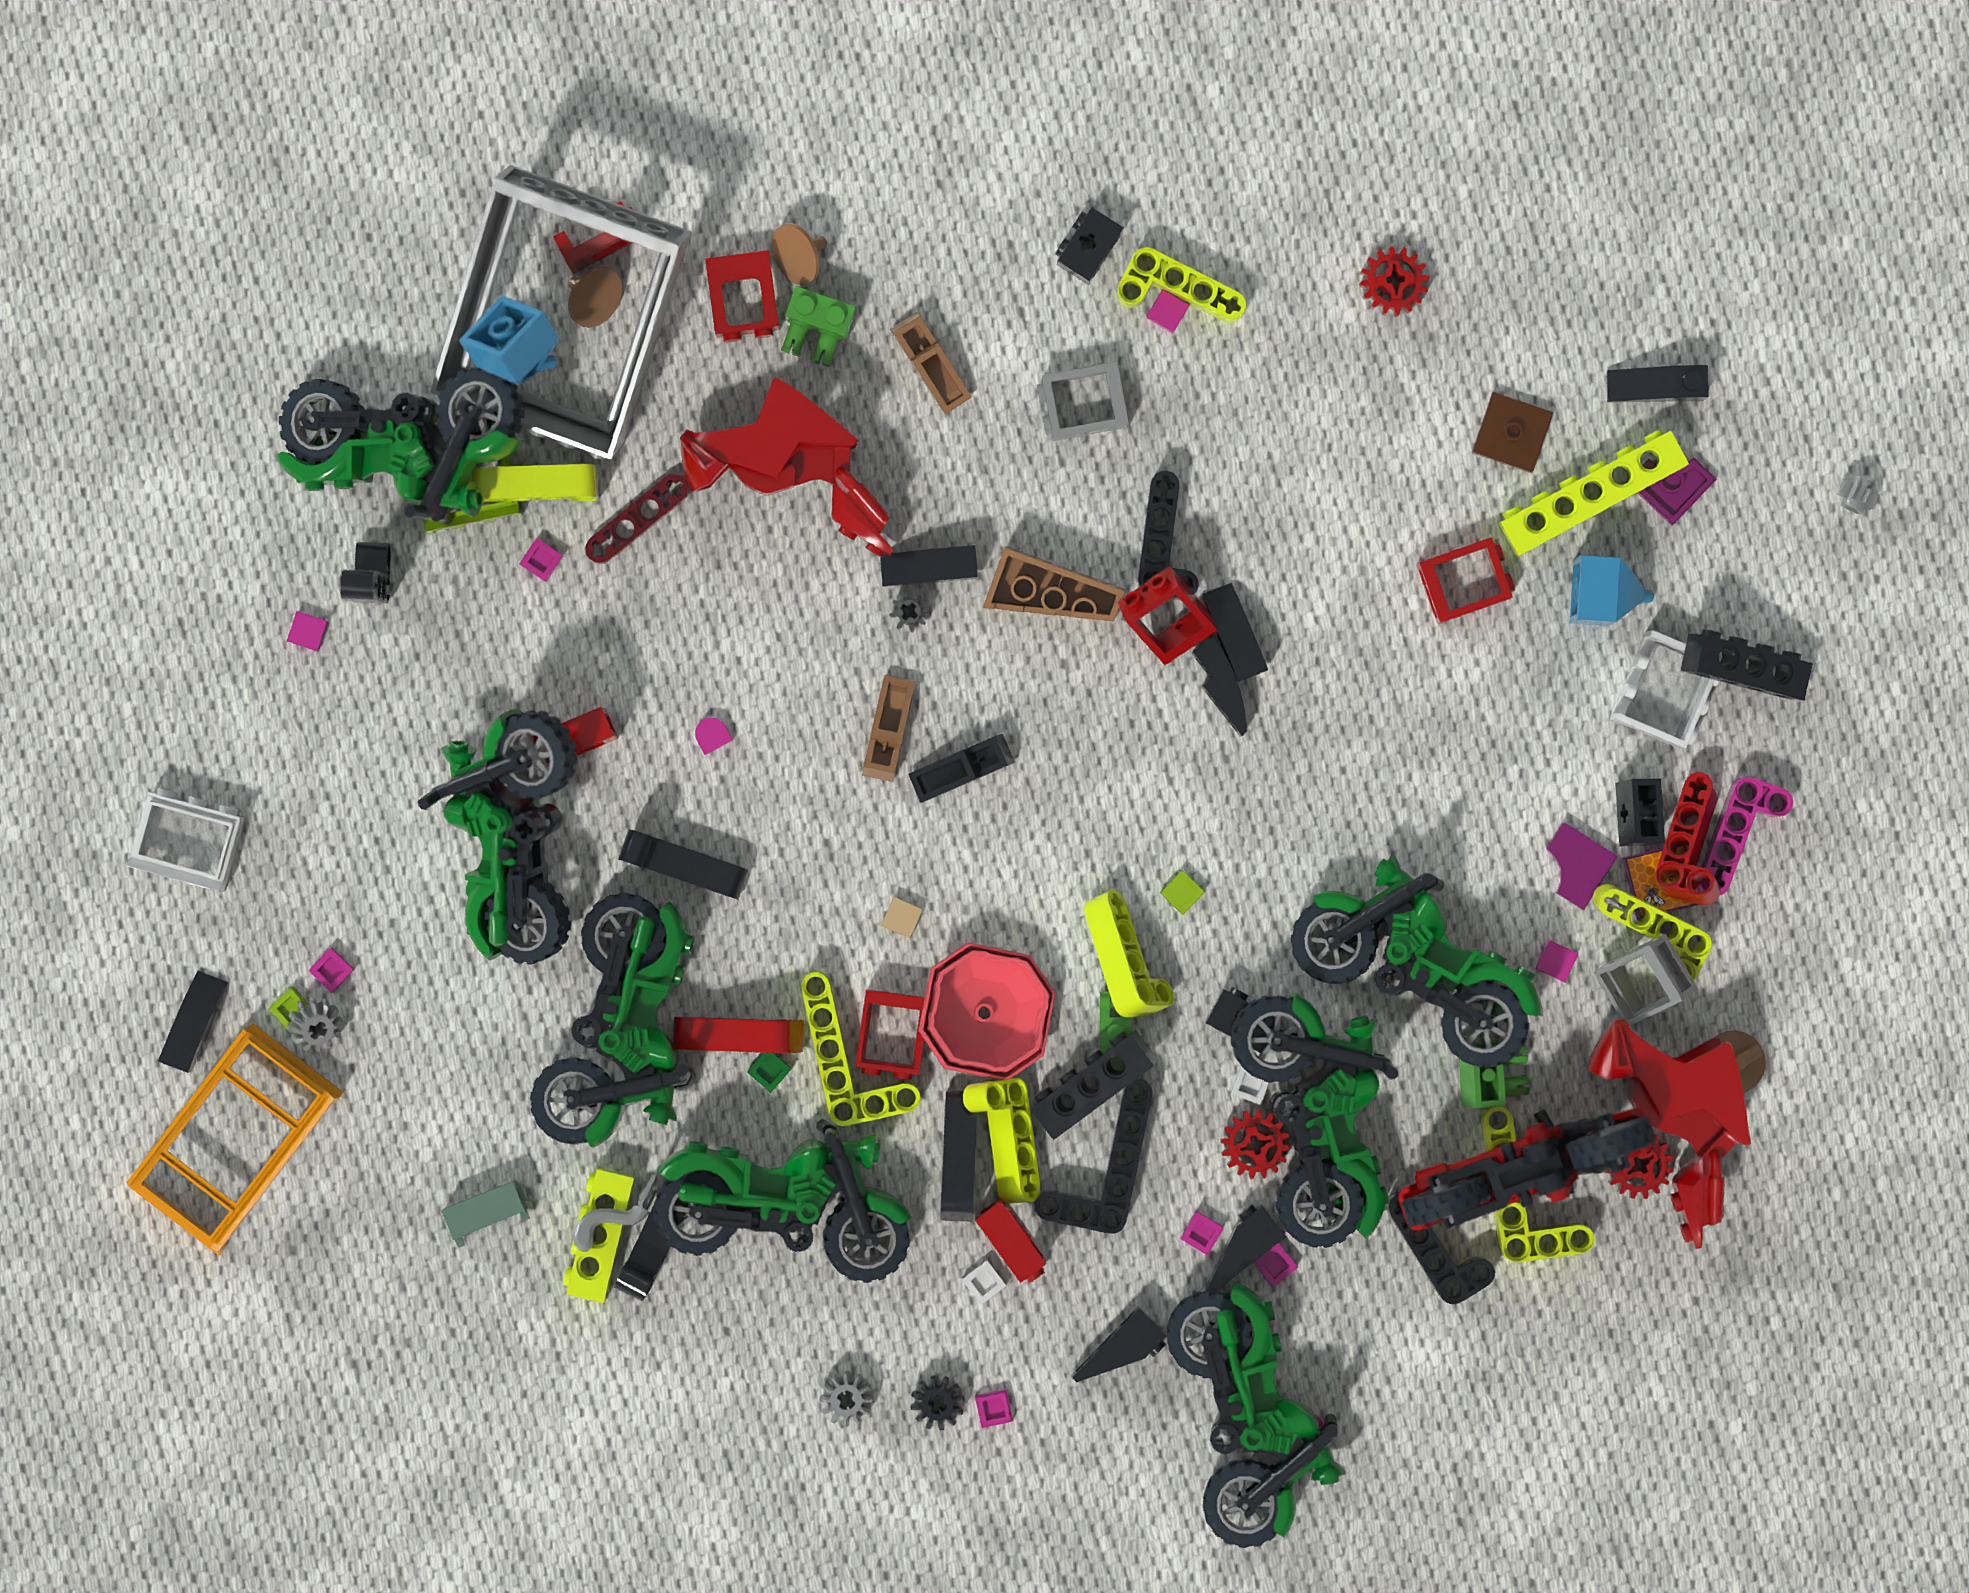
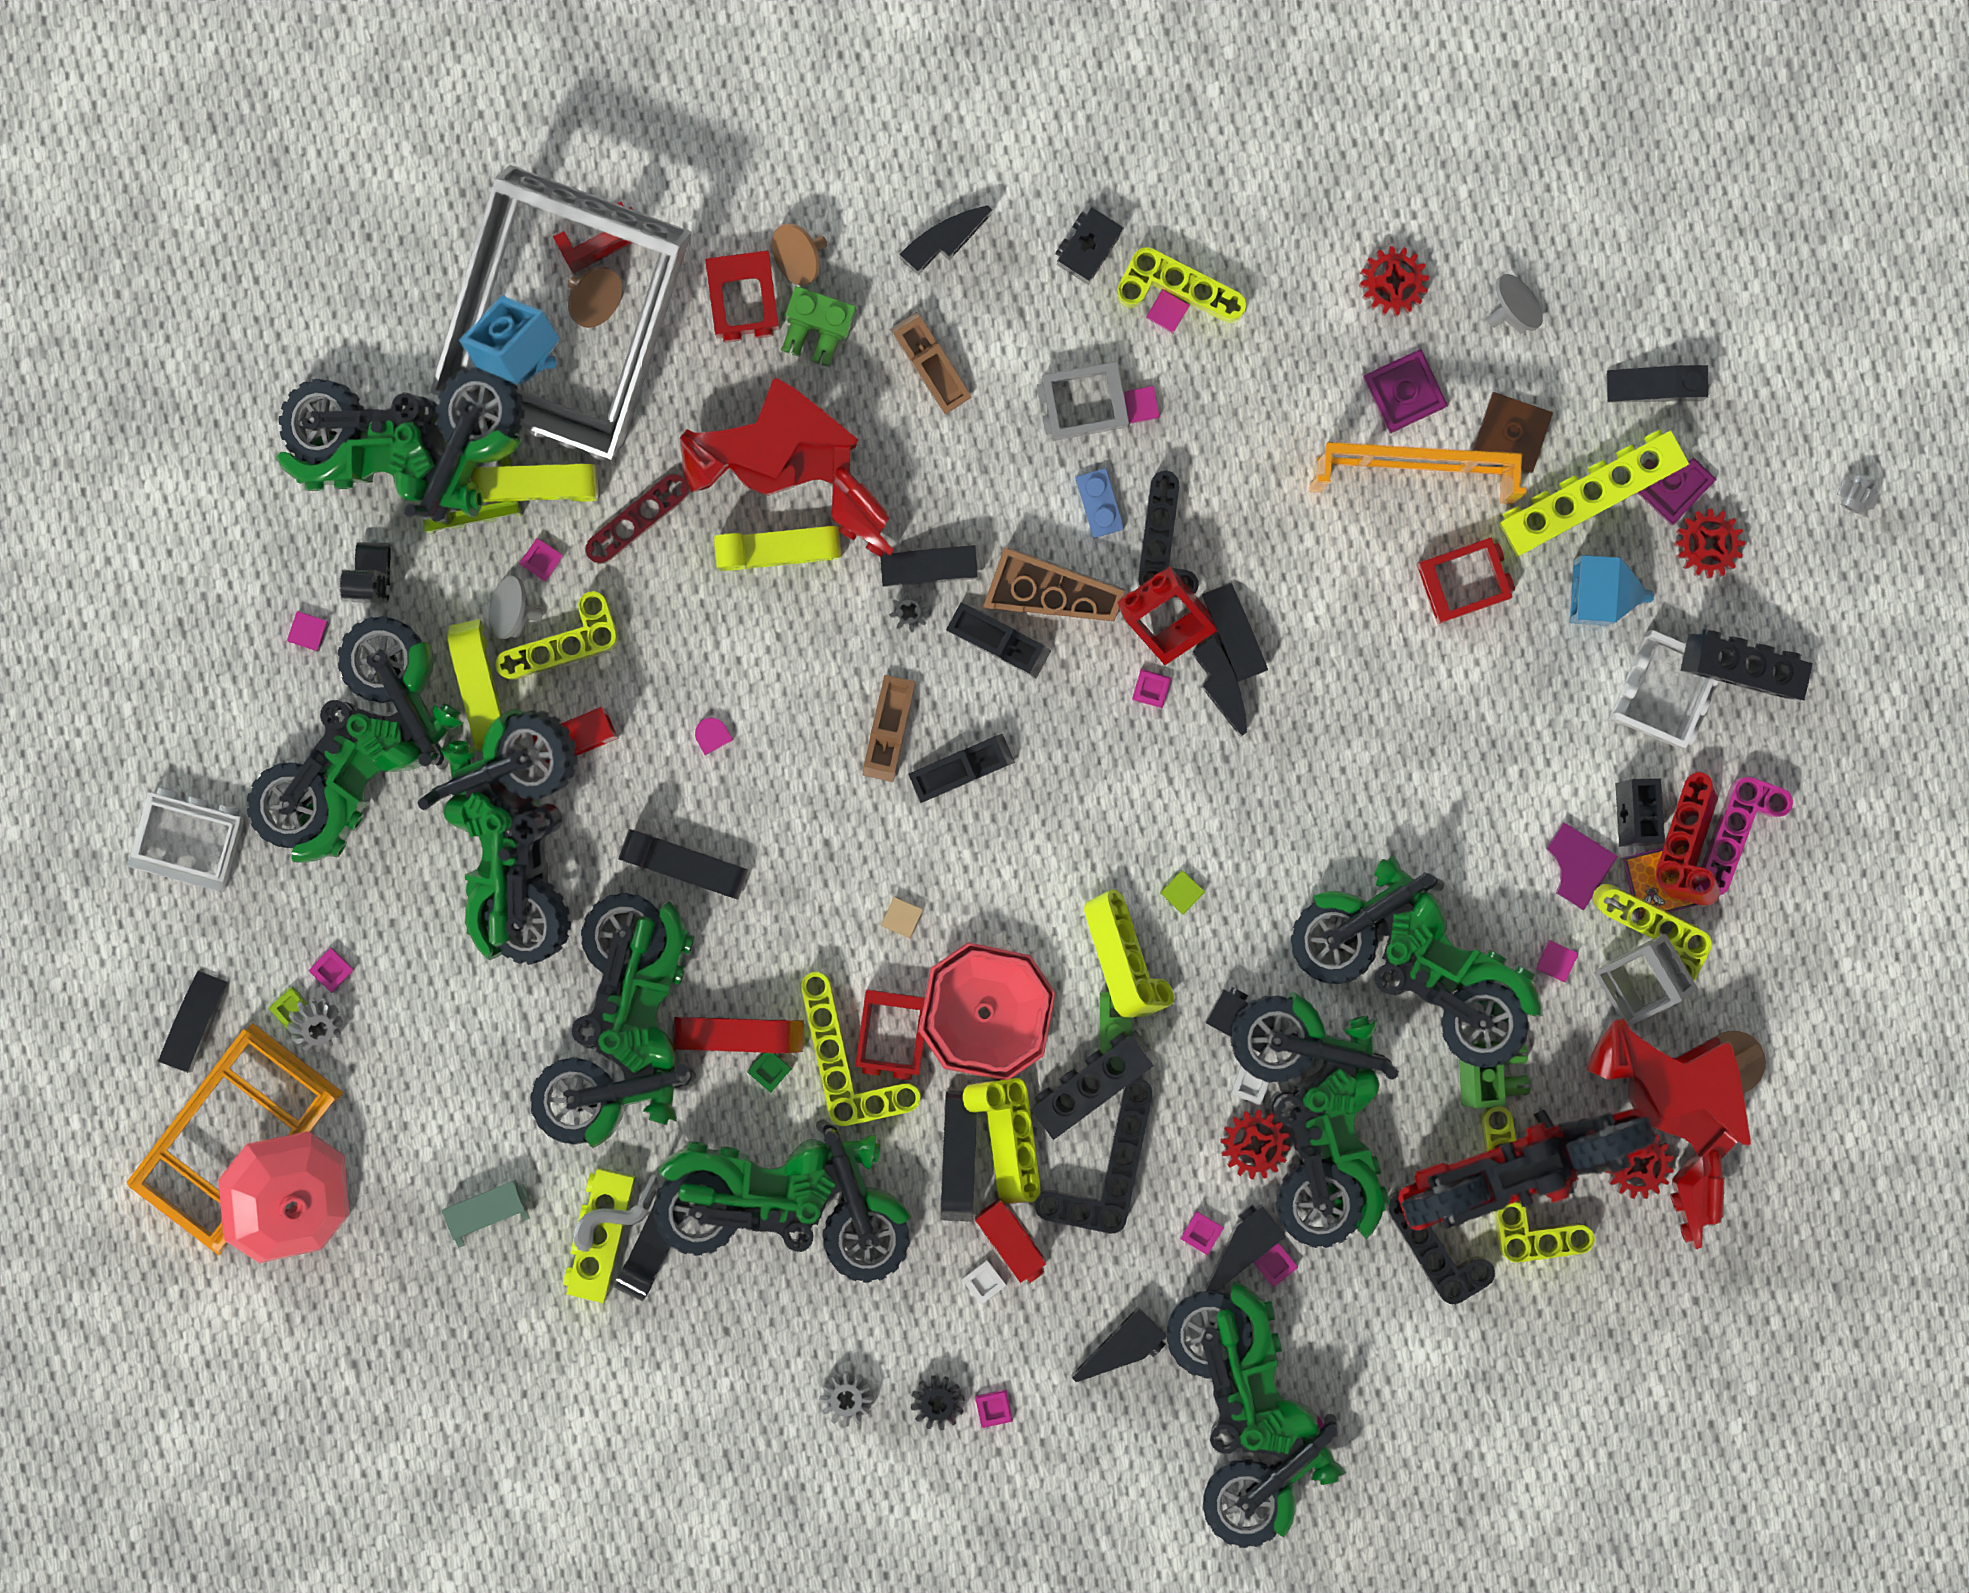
none -> coral rock [218,1131,350,1263]
none -> piece [247,616,464,863]
none -> neon yellow beam [447,619,502,752]
none -> light grey shield [489,576,543,639]
none -> neon yellow beam [495,591,618,680]
none -> neon yellow beam [713,526,842,571]
none -> black slope [899,205,992,276]
none -> black slope [946,602,1051,679]
none -> medium blue plate [1075,468,1124,539]
none -> dark pink tile [1123,386,1160,424]
none -> dark pink tile [1132,669,1171,709]
none -> light orange piece [1309,442,1526,504]
none -> magenta tile [1363,349,1448,434]
none -> light grey shield [1487,274,1543,334]
none -> red gear [1674,509,1745,579]

